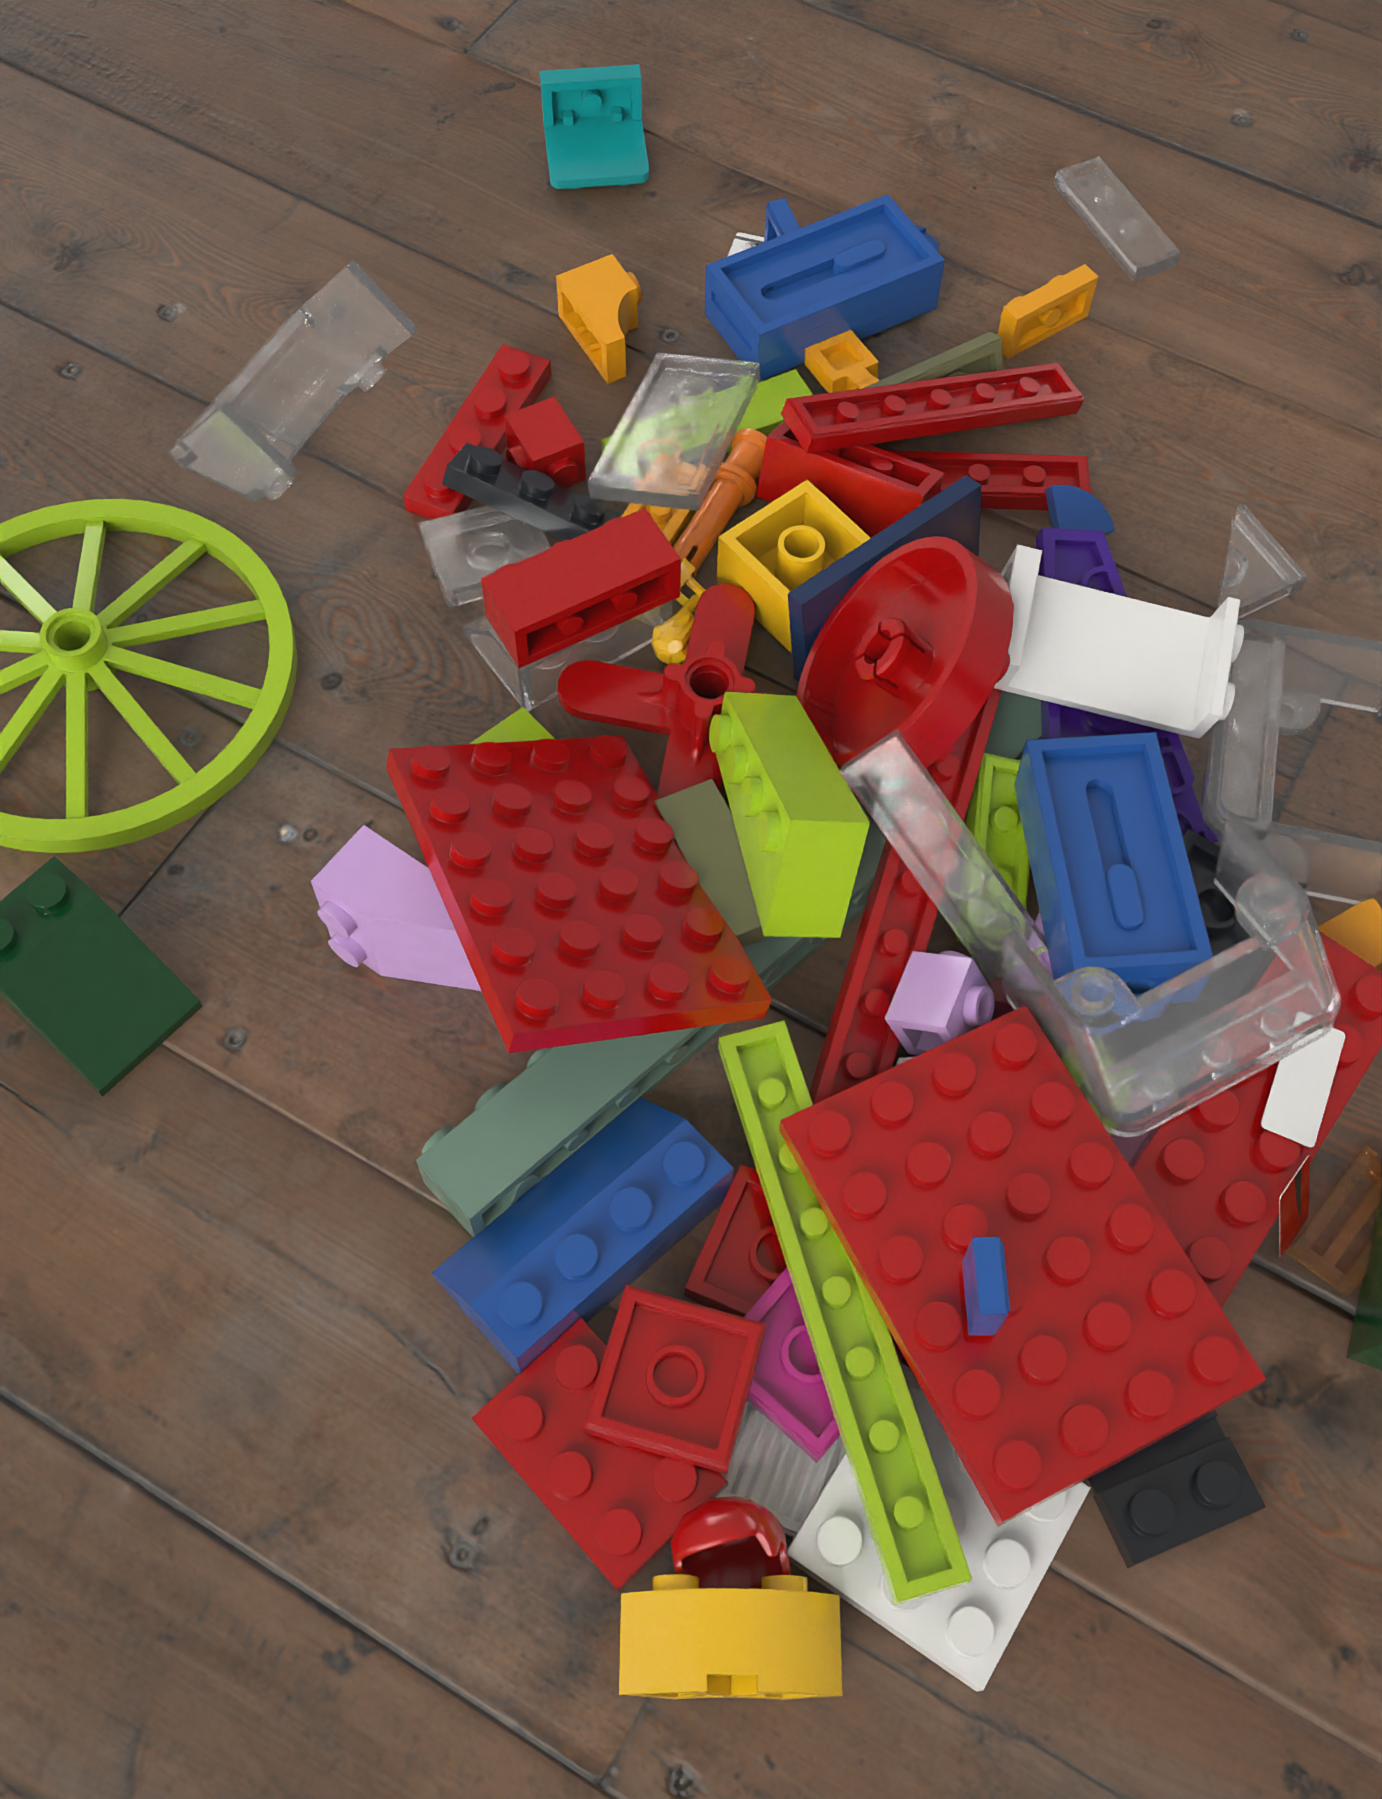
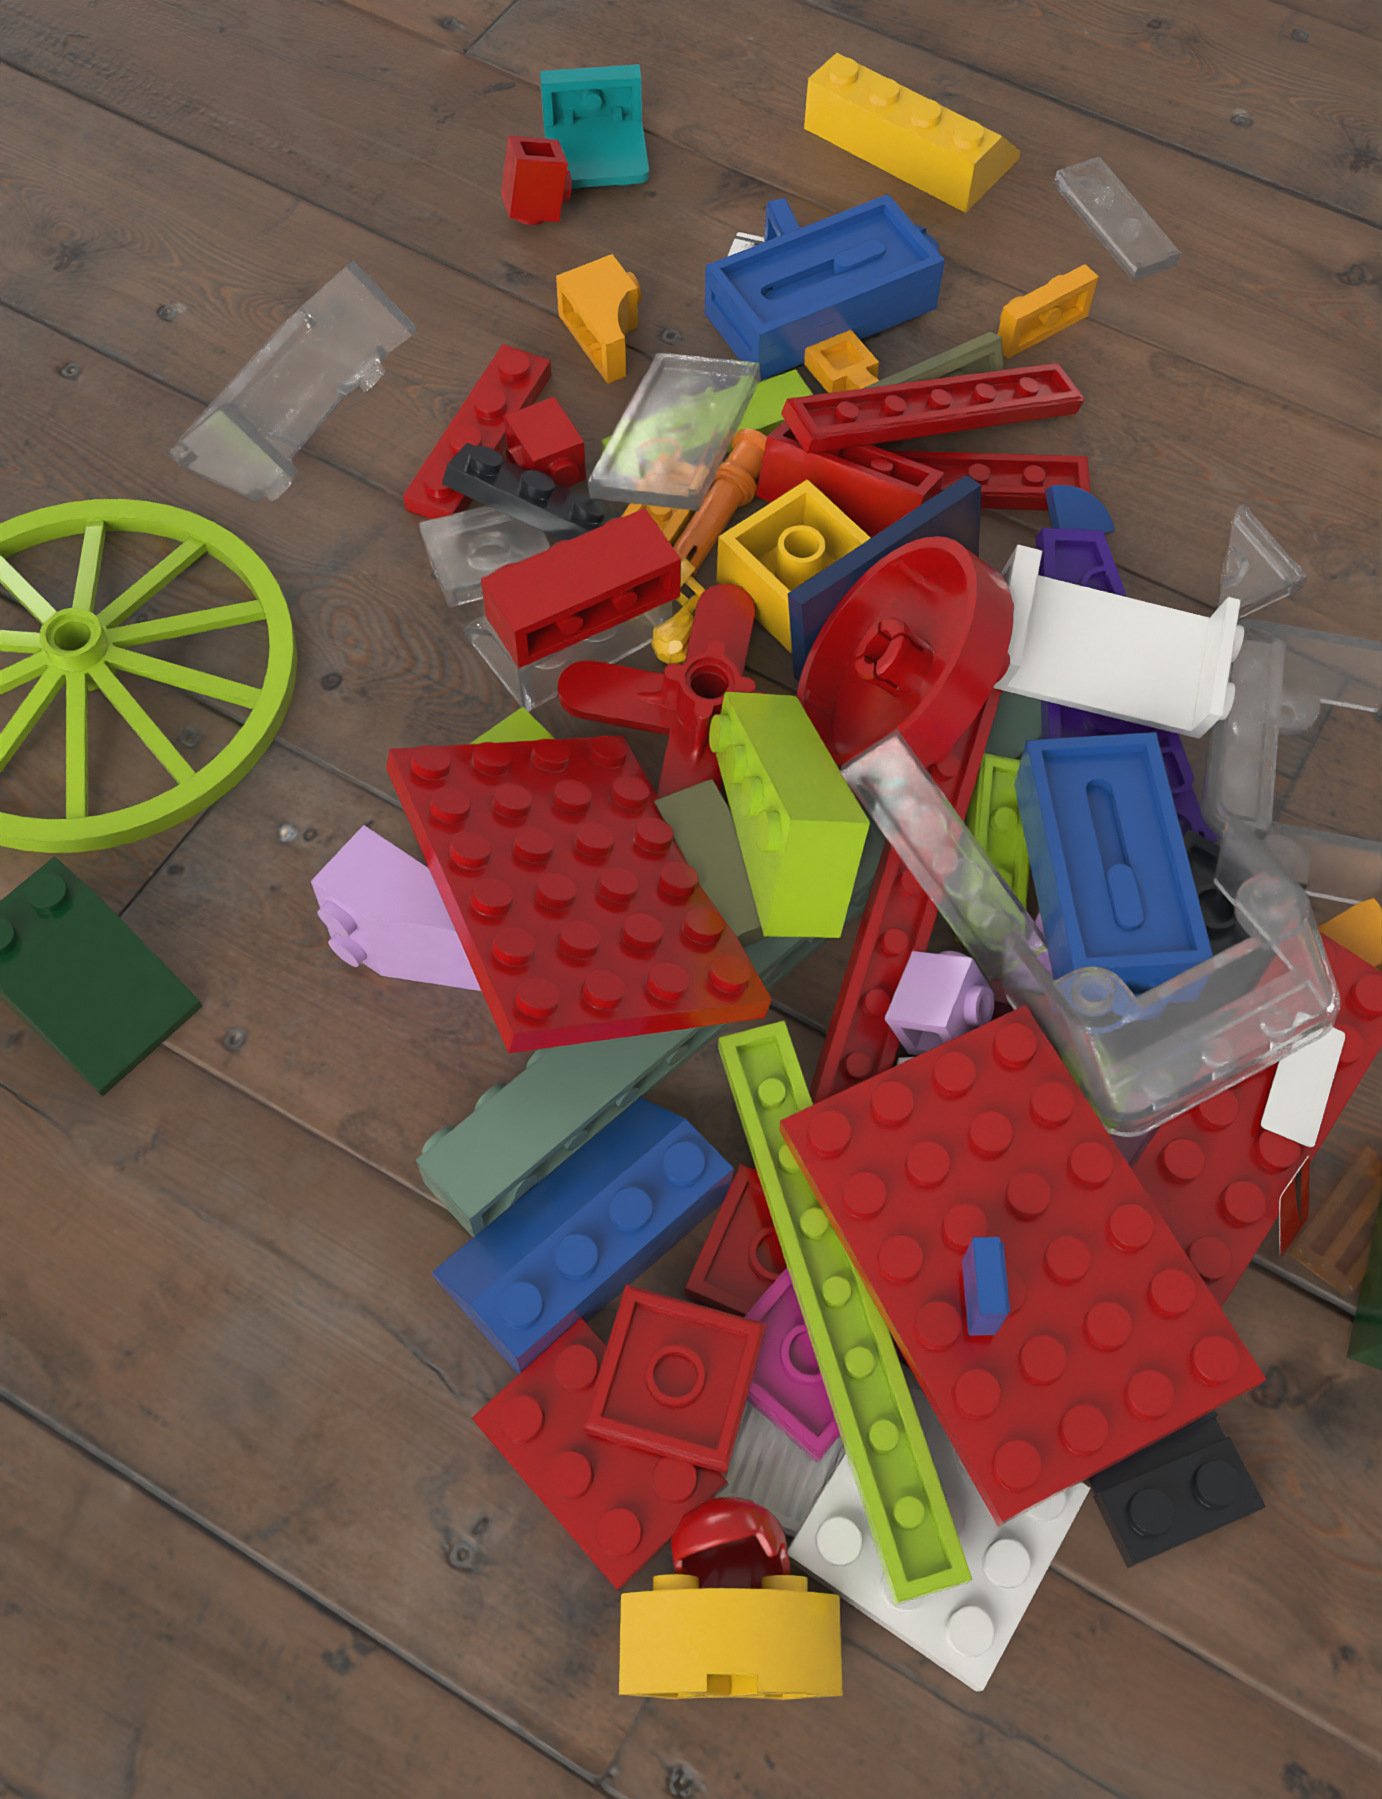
none -> red brick [501,135,572,225]
none -> yellow slope [804,53,1021,213]

